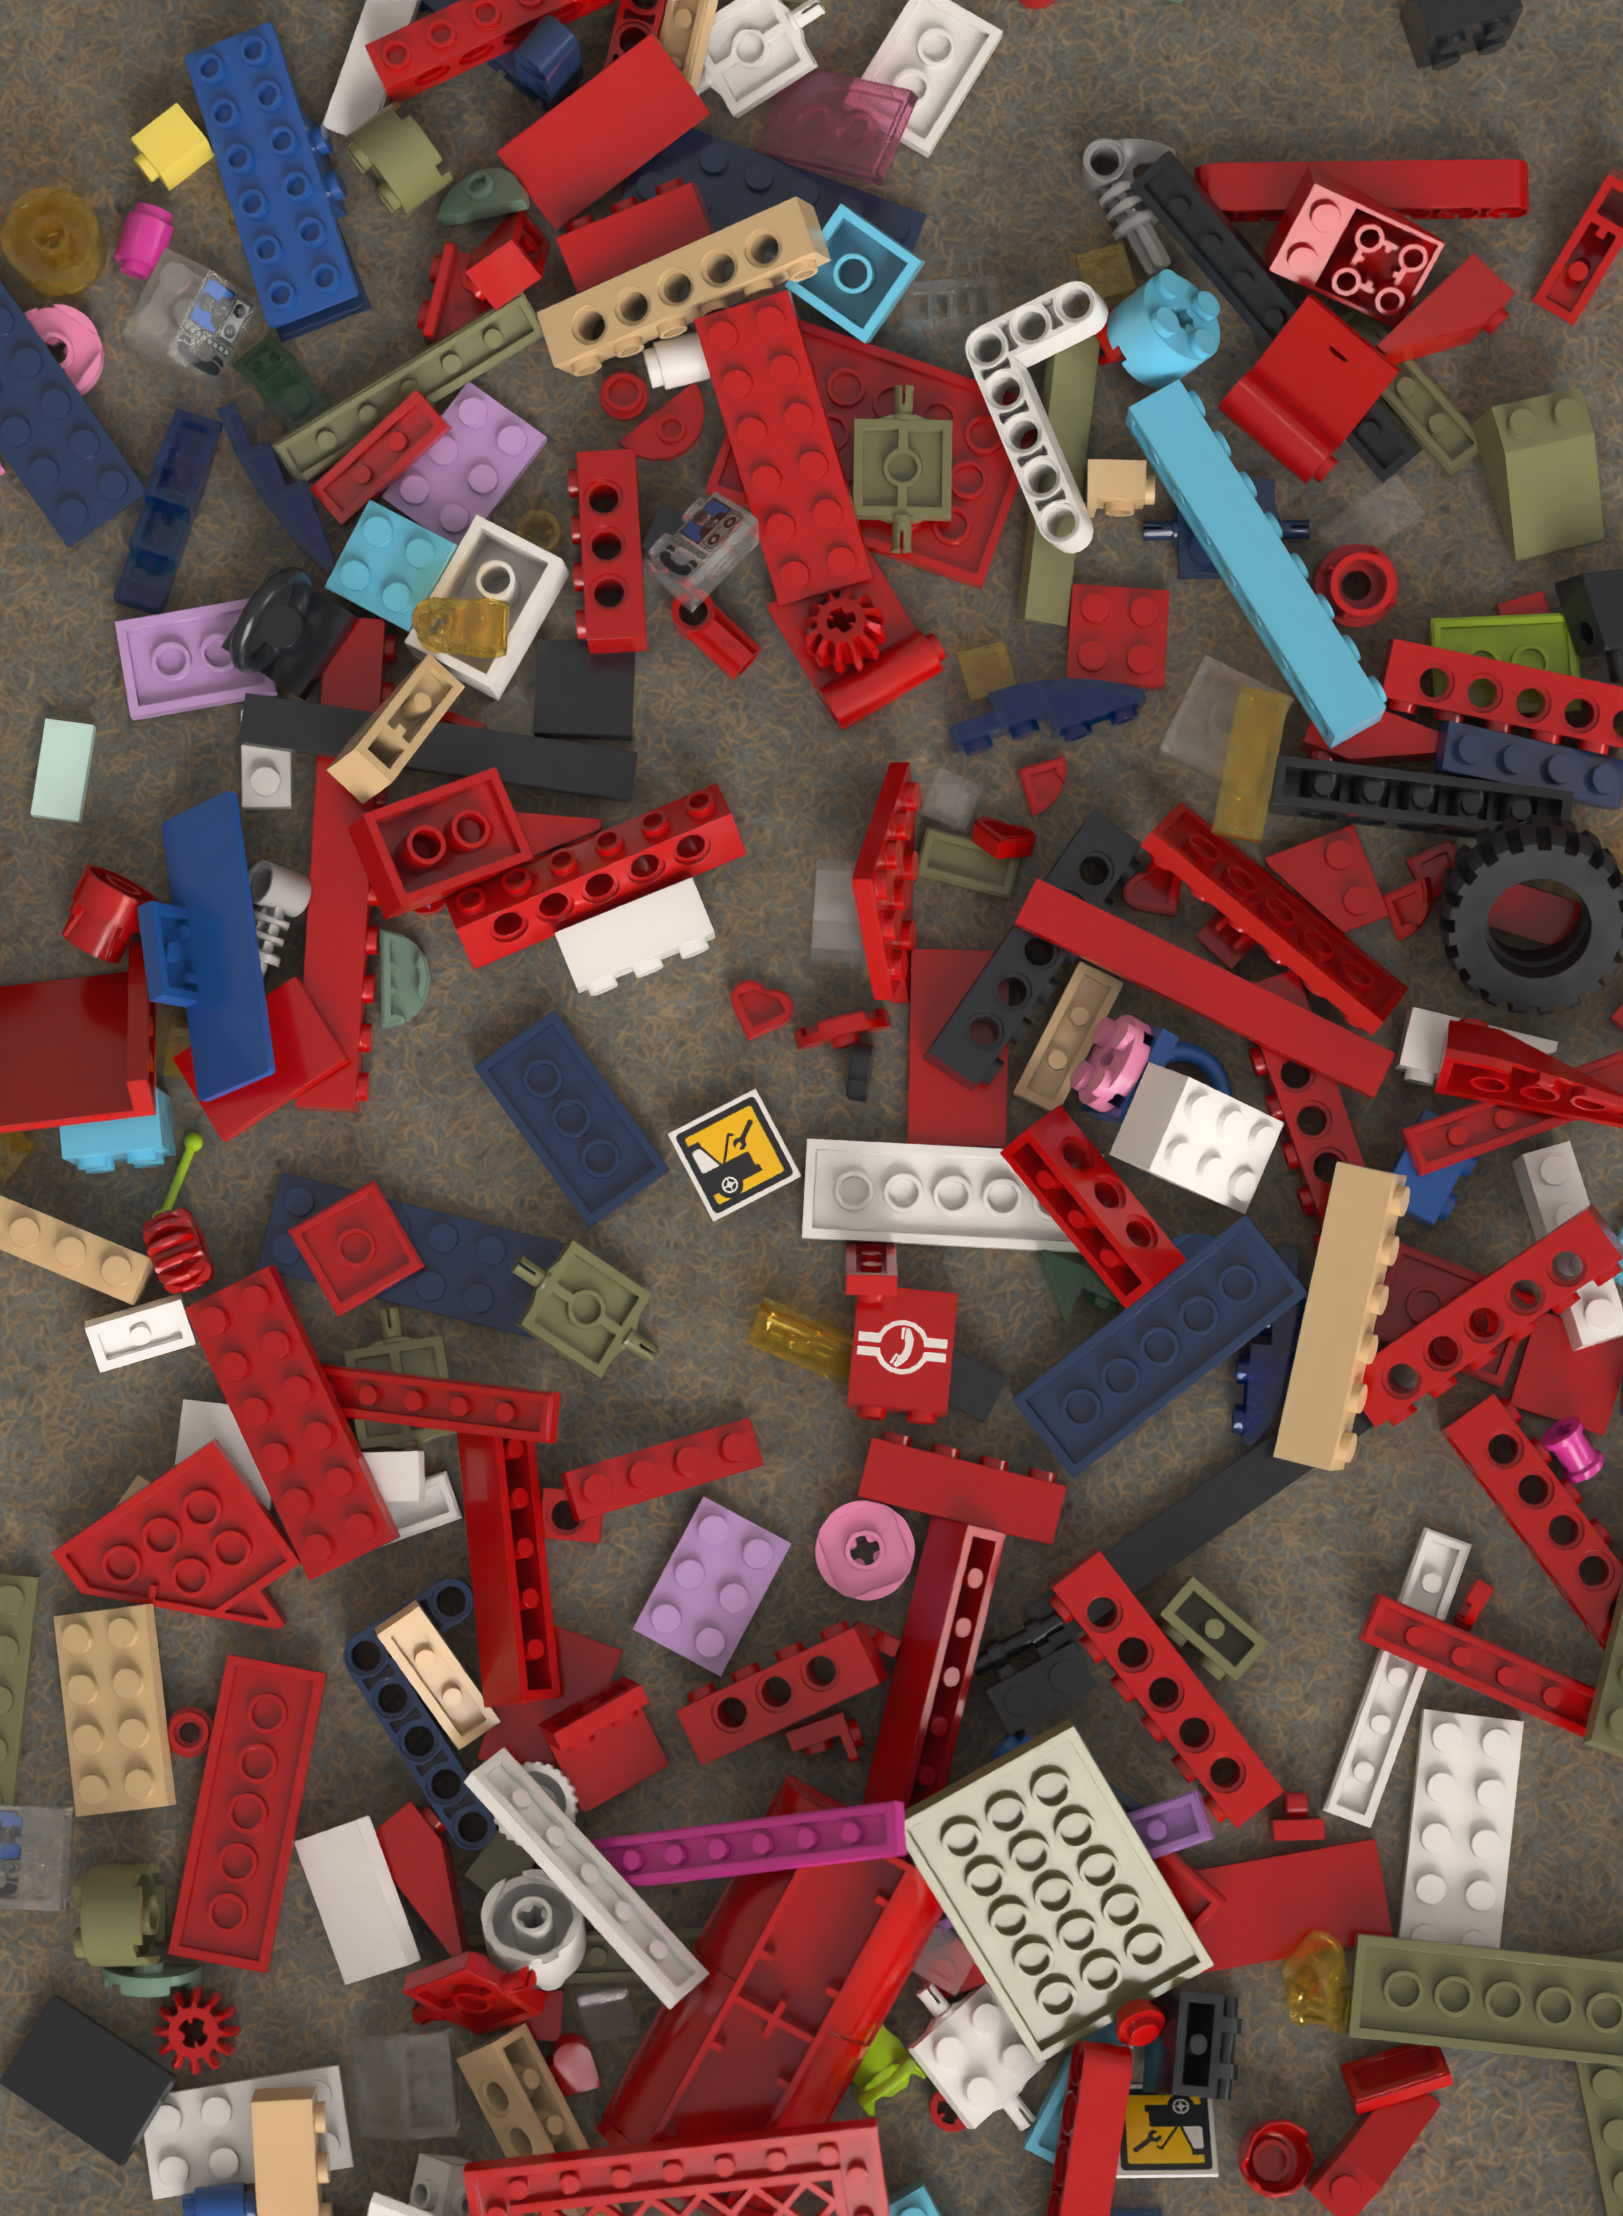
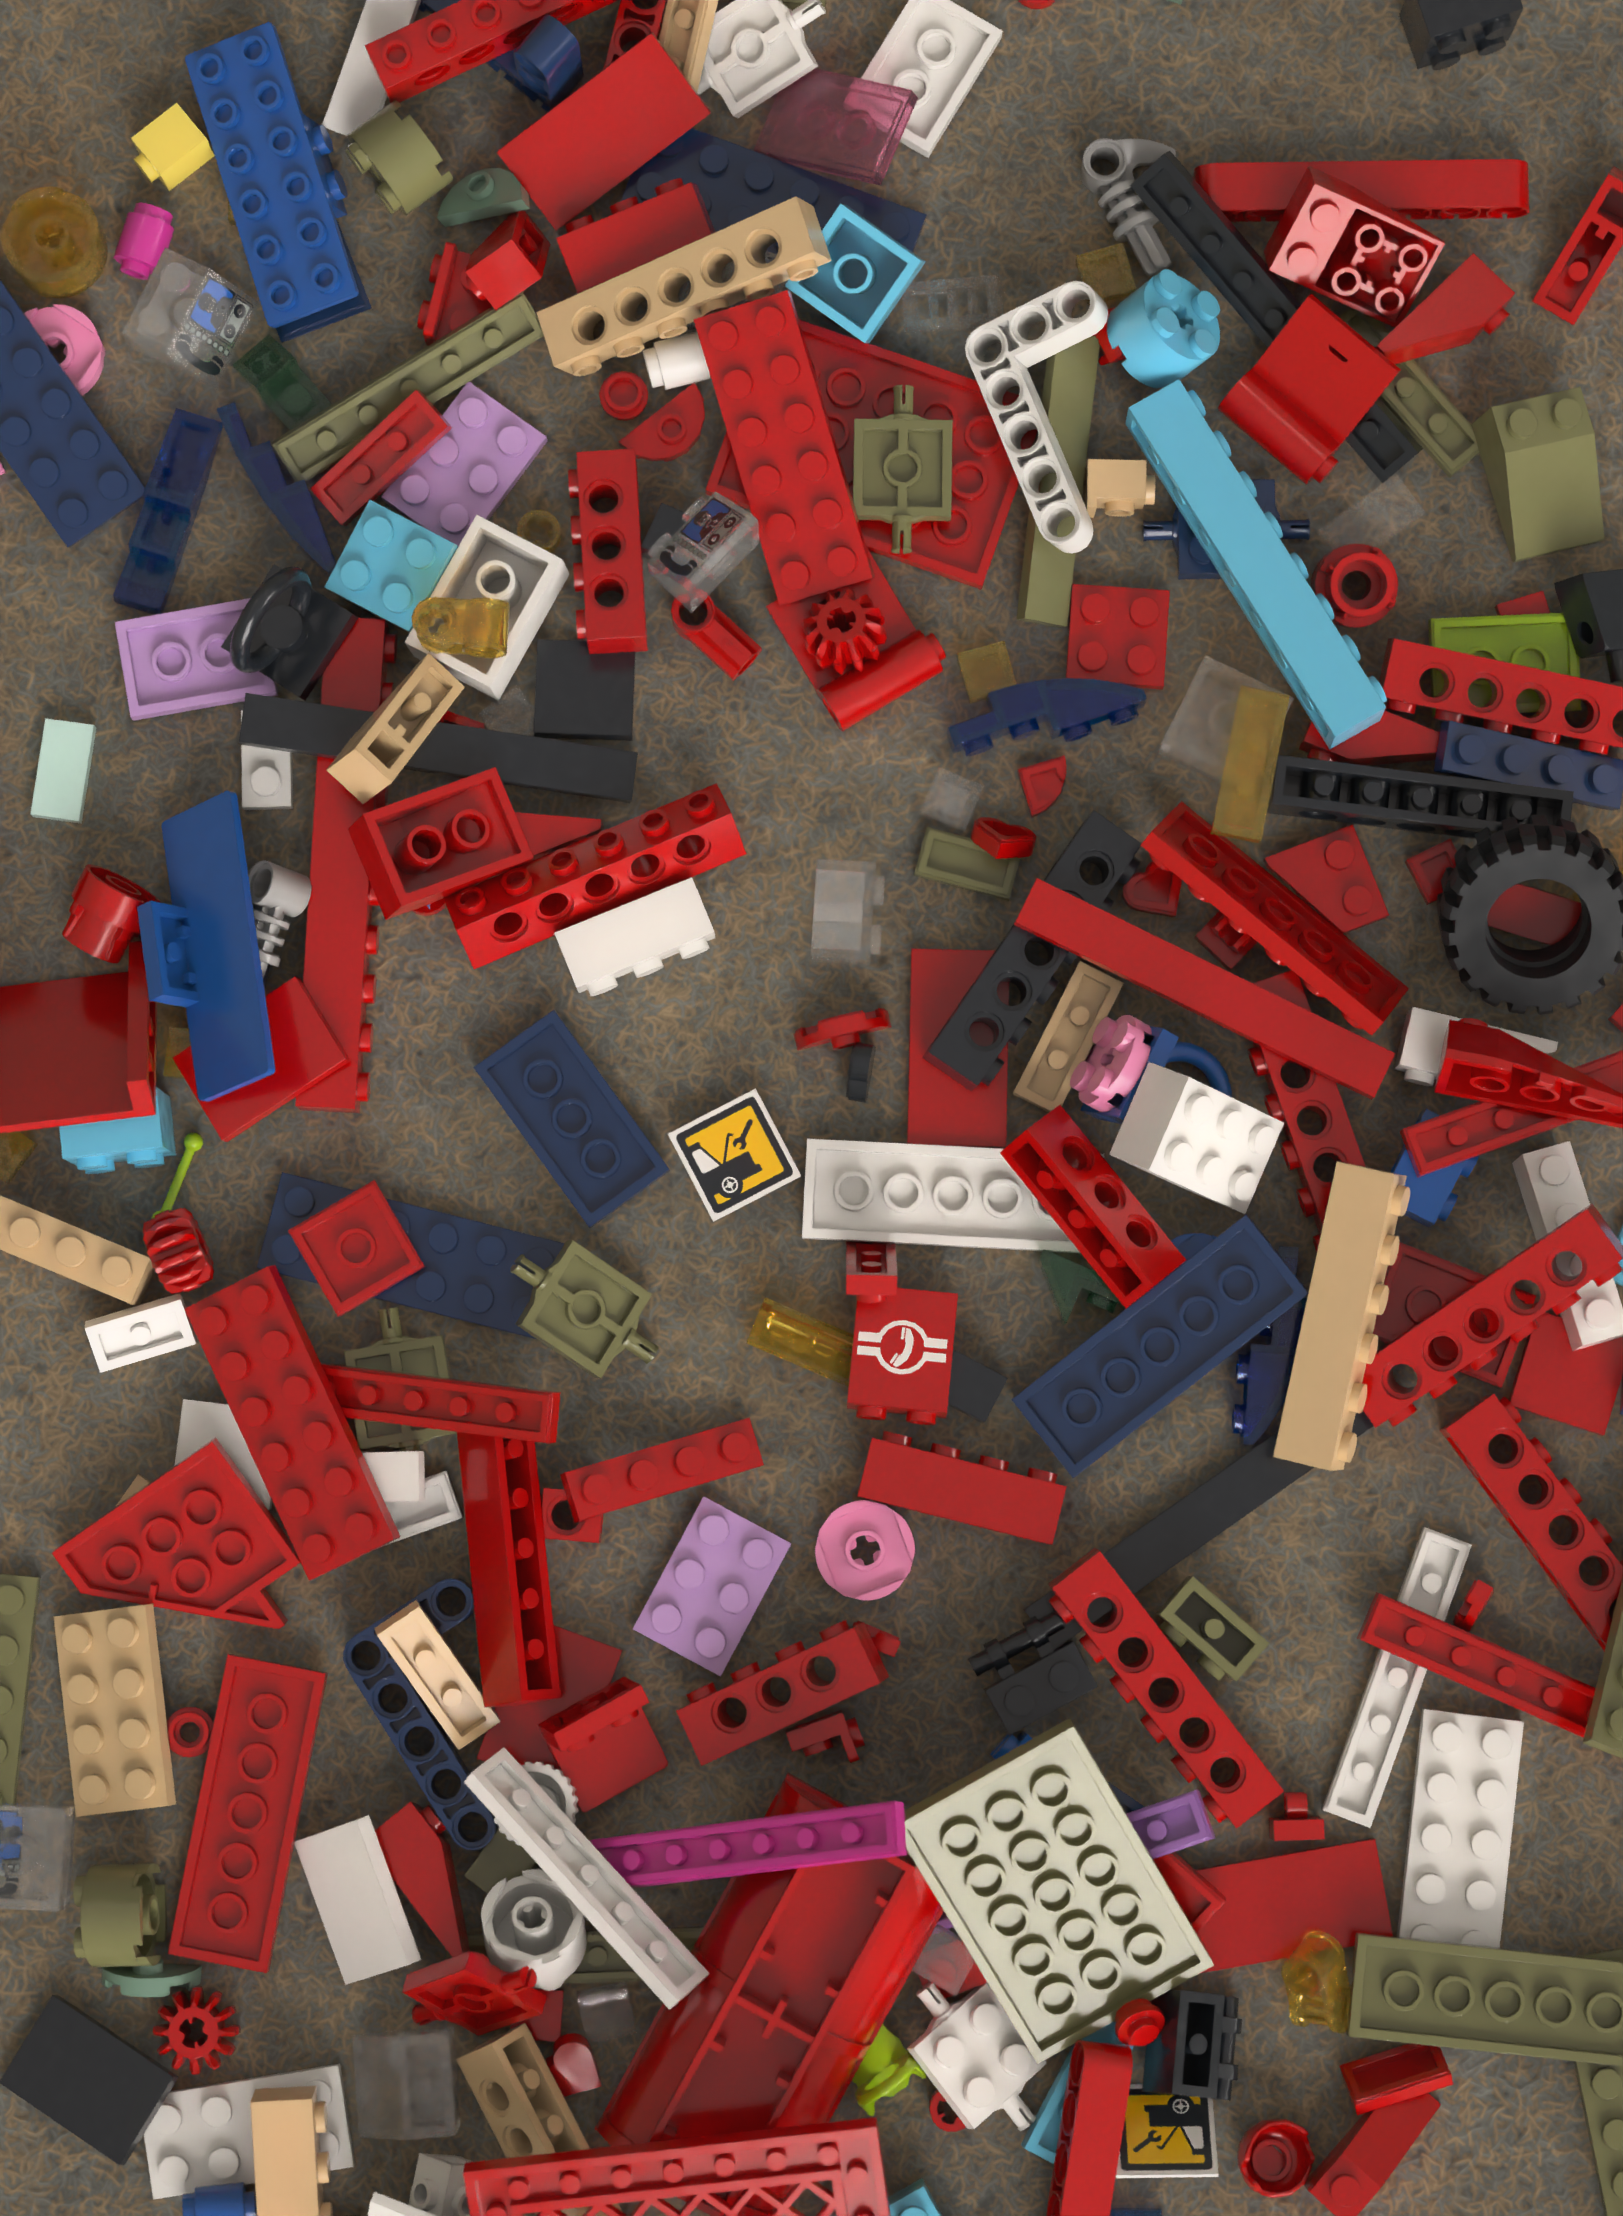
sand green plate [380,929,432,1029] -> none
red tile [731,980,794,1042] -> none
red wing [851,762,921,1003] -> none
red brick [862,1516,1006,1811] -> none
red tile [1382,877,1433,941] -> none
dark pink bush [1541,1417,1605,1484] -> none

